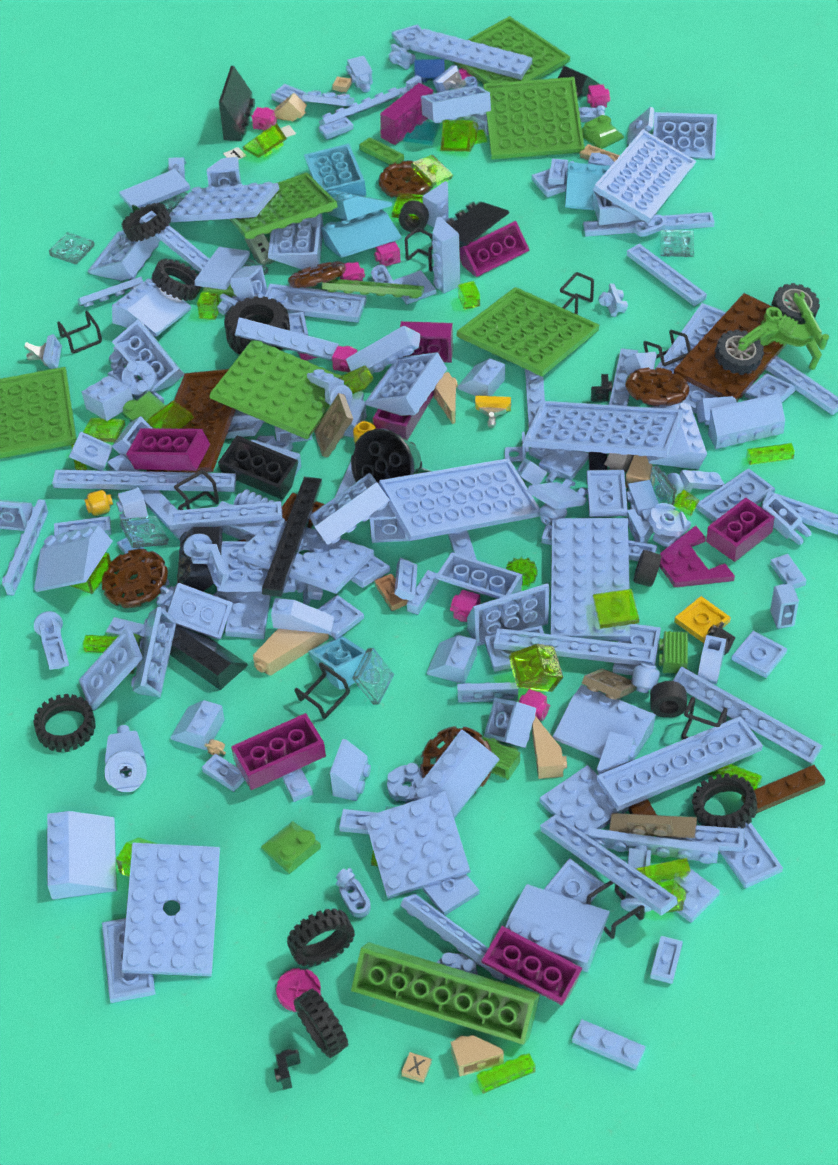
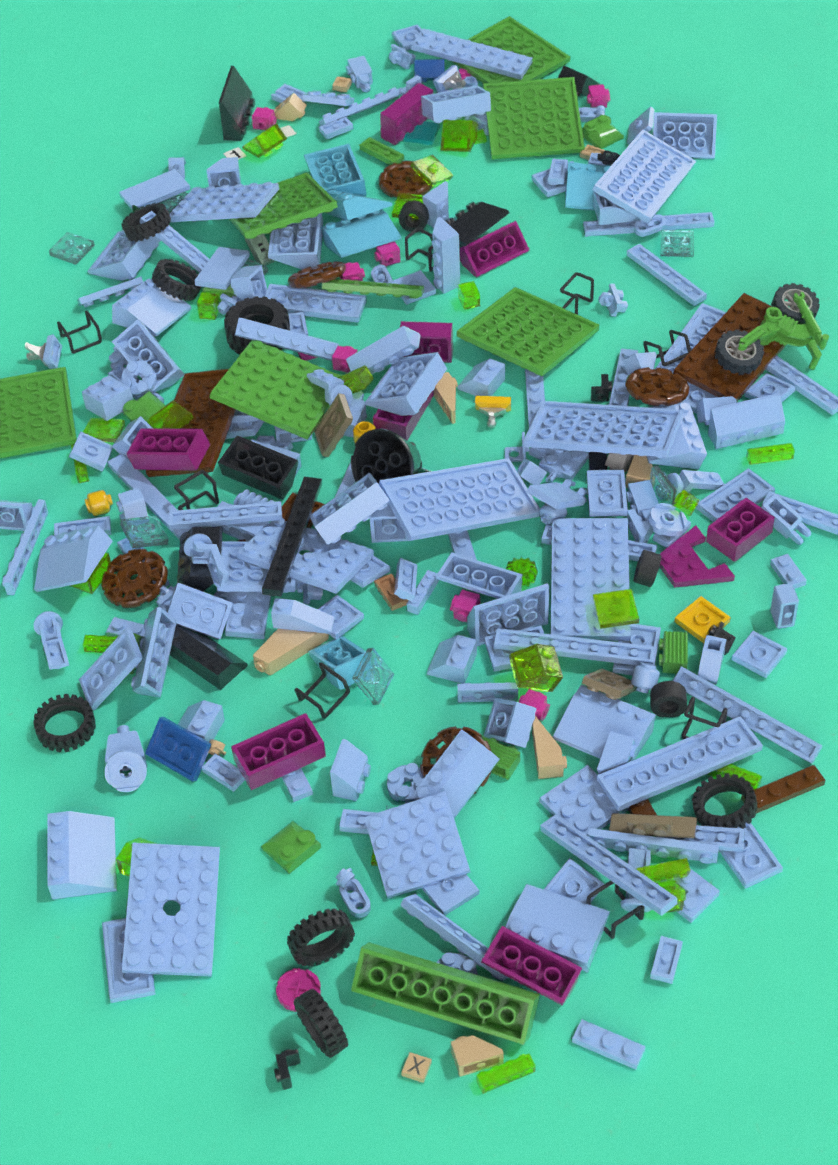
light blue plate [52,470,237,492] -> none
none -> blue plate [145,717,212,781]
none -> black hinge [597,150,620,166]

